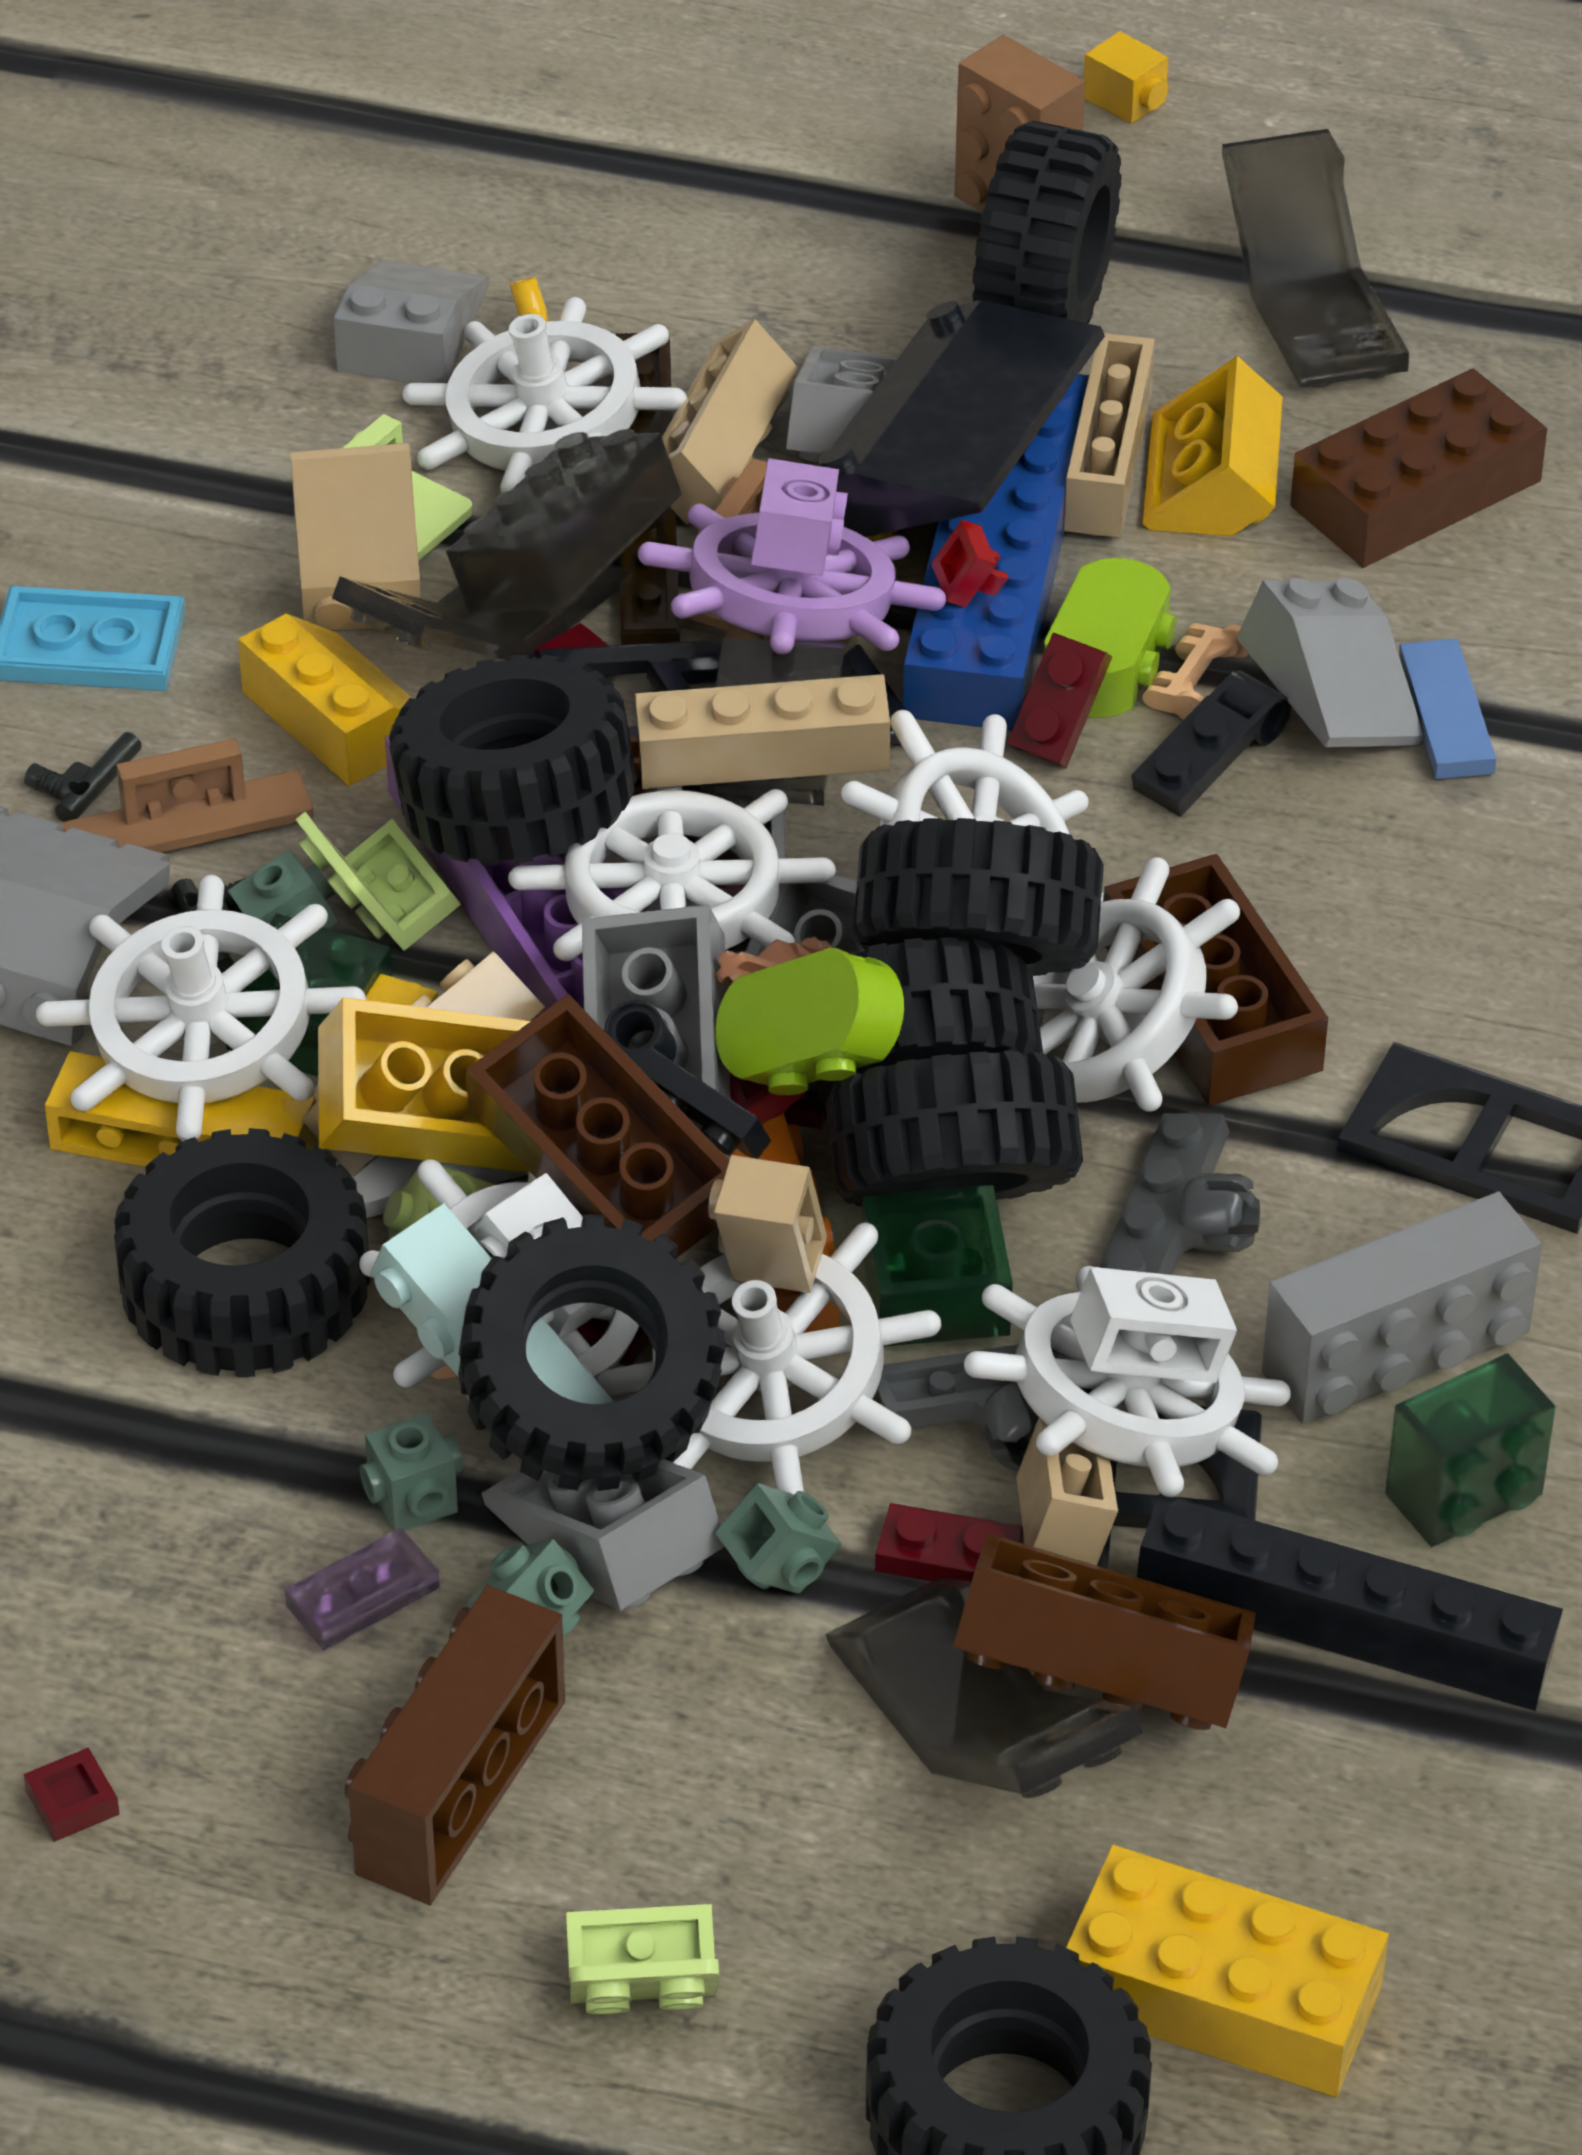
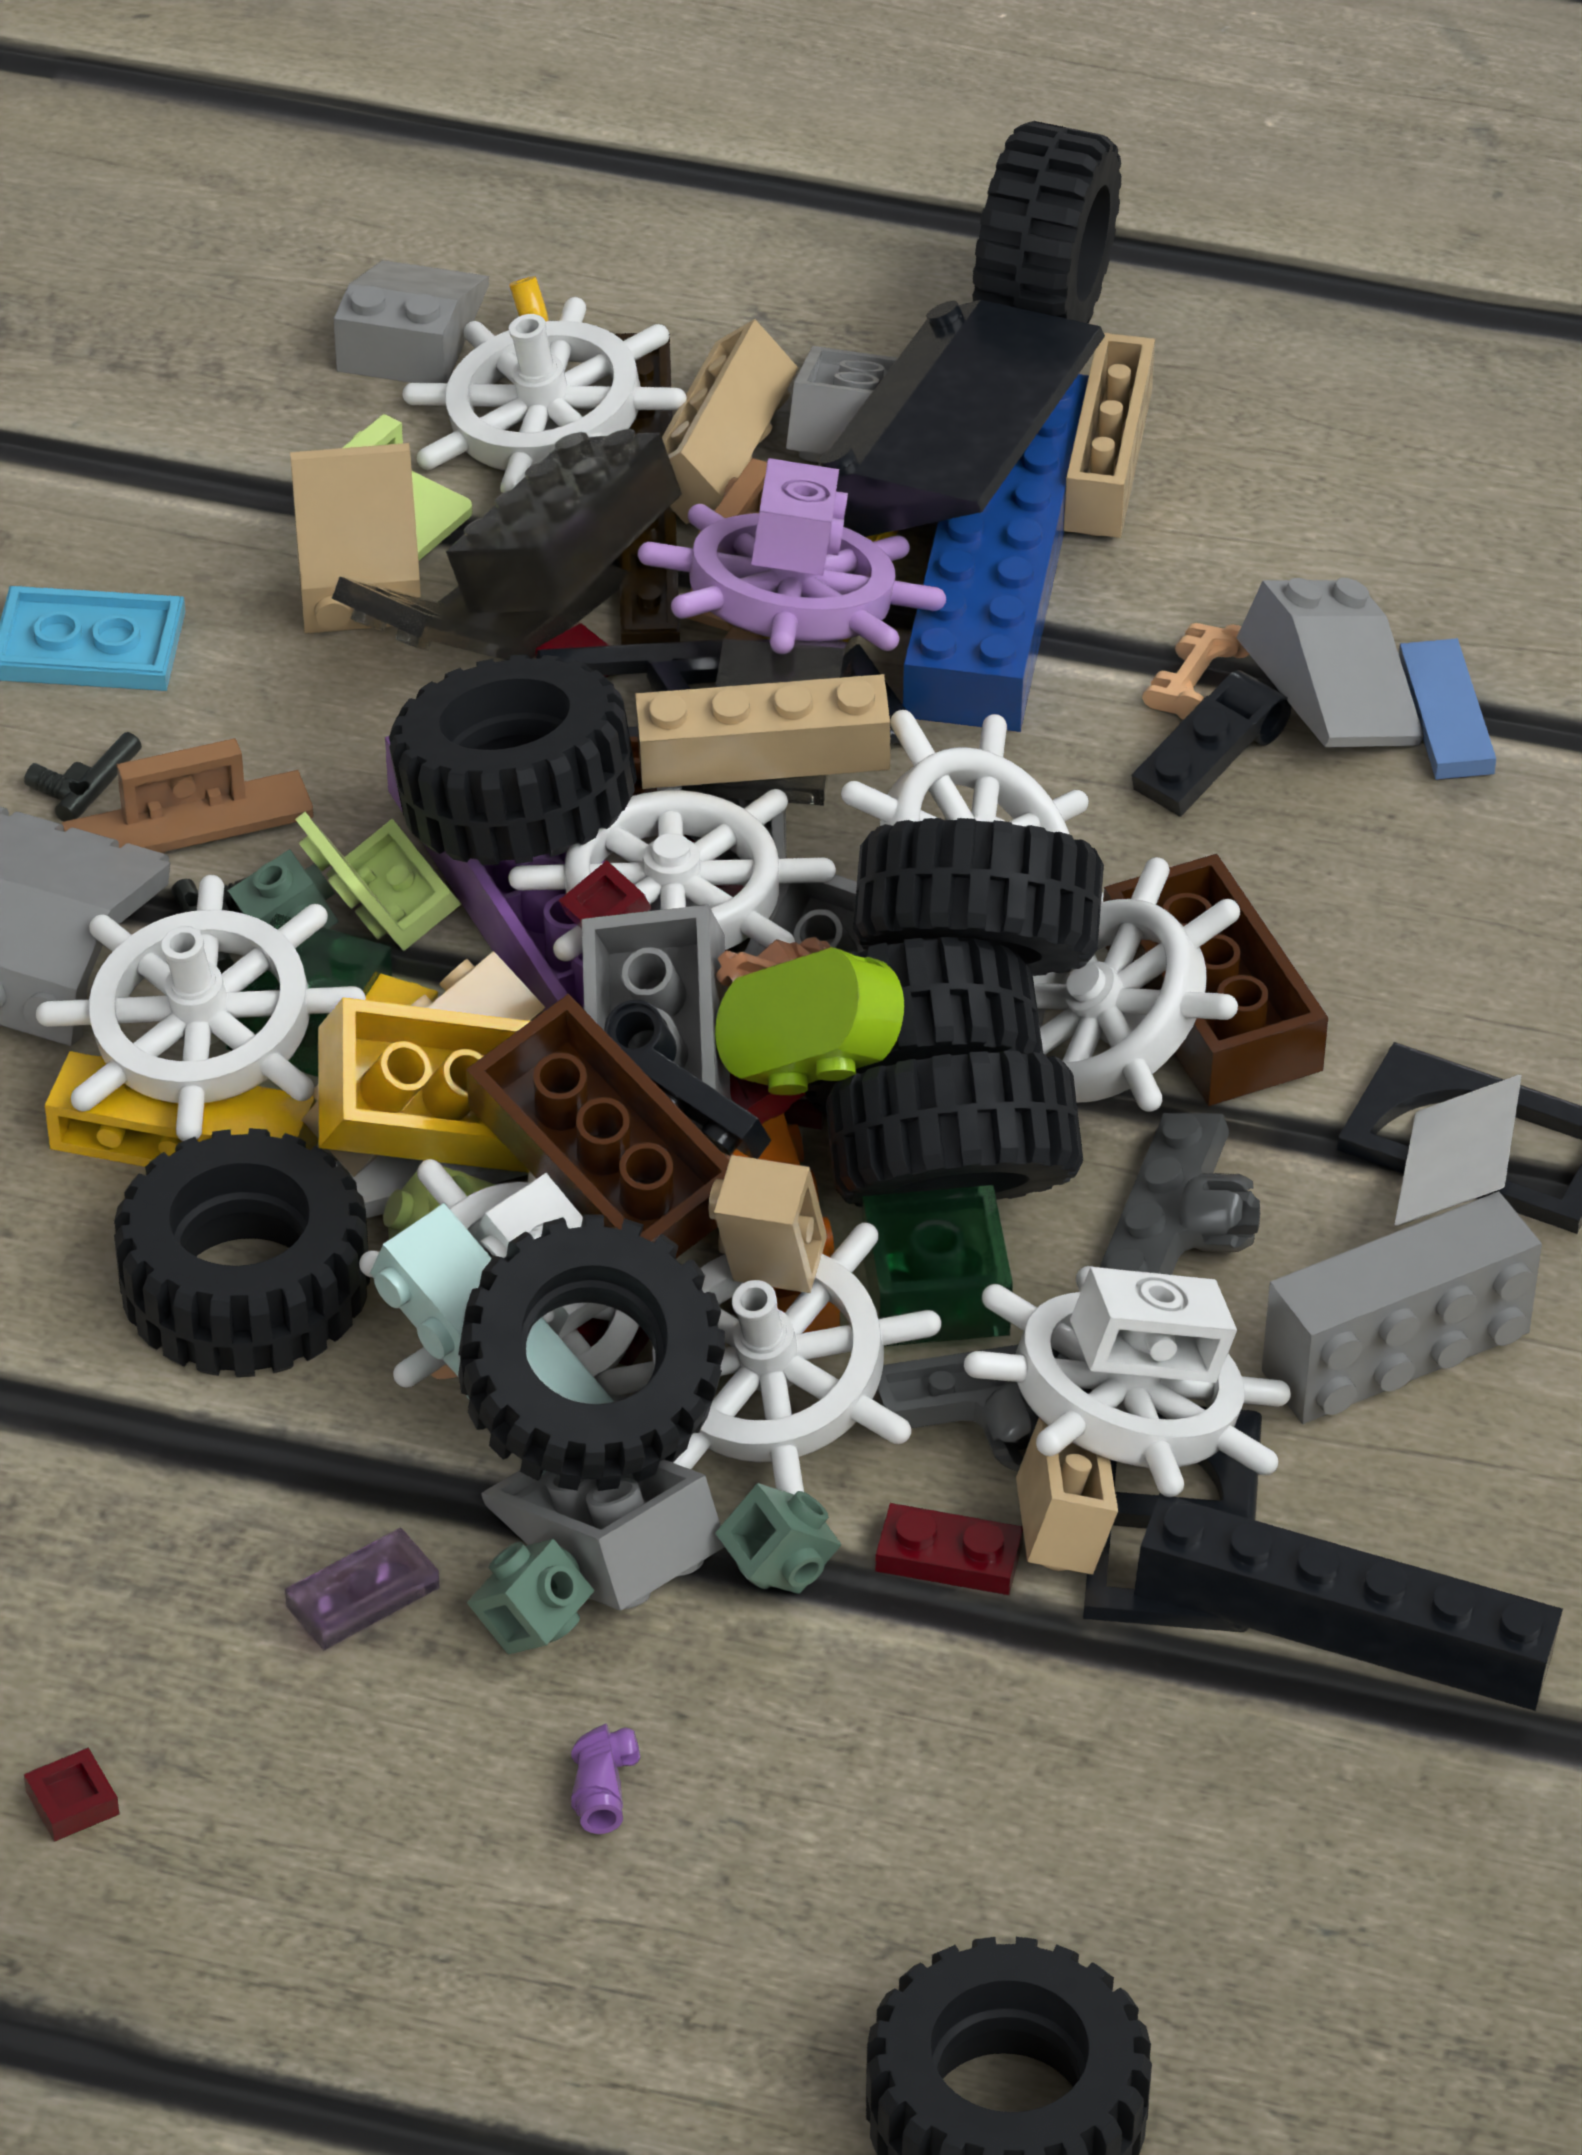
yellow slope [238,613,412,786] -> none
reddish brown brick [344,1585,565,1906] -> none
sand green brick [359,1412,463,1534] -> none
yellowish green bracket [566,1904,719,2015] -> none
clear smoke windscreen [825,1577,1143,1798] -> none
red tile [931,520,1009,608] -> none
reddish brown brick [953,1534,1256,1730] -> none
medium nougat brick [954,34,1085,212] -> none
dark red plate [1007,632,1112,768] -> none
lime brick [1043,558,1177,718] -> none
yellow brick [1066,1844,1389,2098] -> none
yellow brick [1083,31,1169,124] -> none
yellow slope [1142,356,1283,536] -> none
clear smoke windscreen [1222,129,1409,388] -> none
reddish brown brick [1290,368,1547,568] -> none
clear green brick [1385,1353,1556,1548] -> none
none -> dark red tile [559,860,652,929]
none -> medium lavender arm [571,1723,640,1834]
none -> white sticker [1395,1075,1522,1226]

